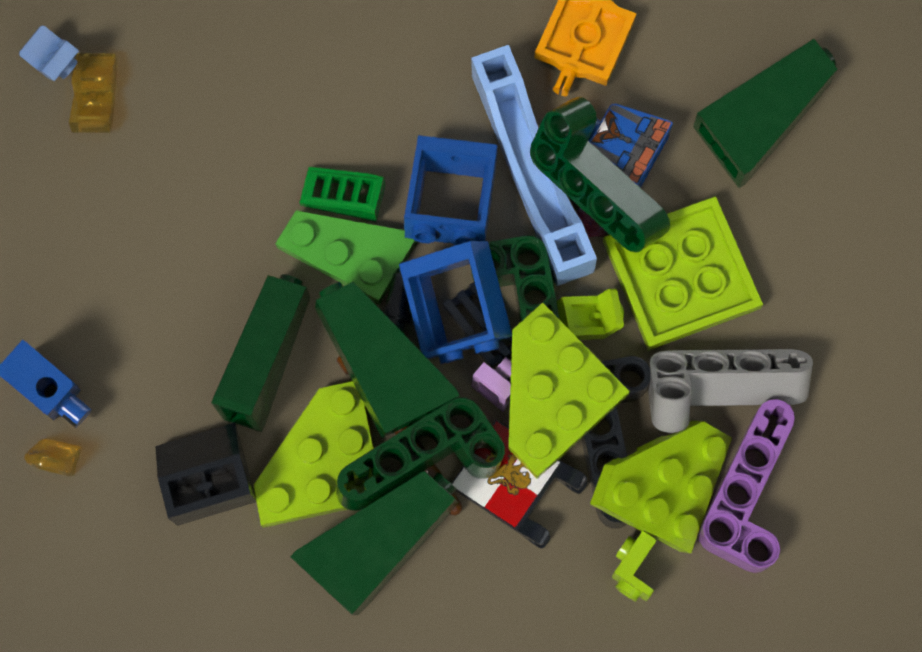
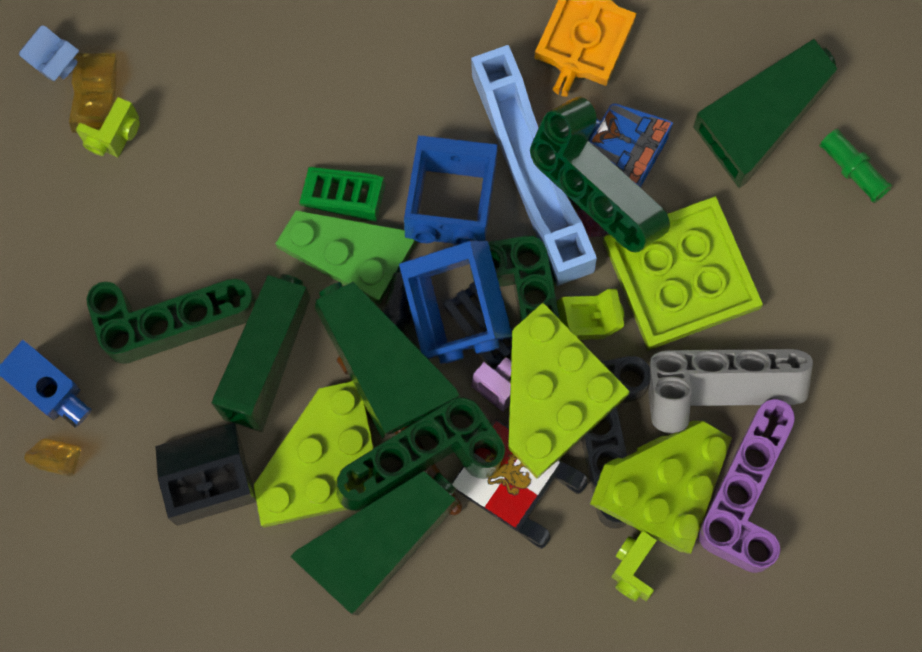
none -> lime bracket [76,97,140,157]
none -> dark green beam [86,279,256,364]
none -> green pin [819,128,893,203]

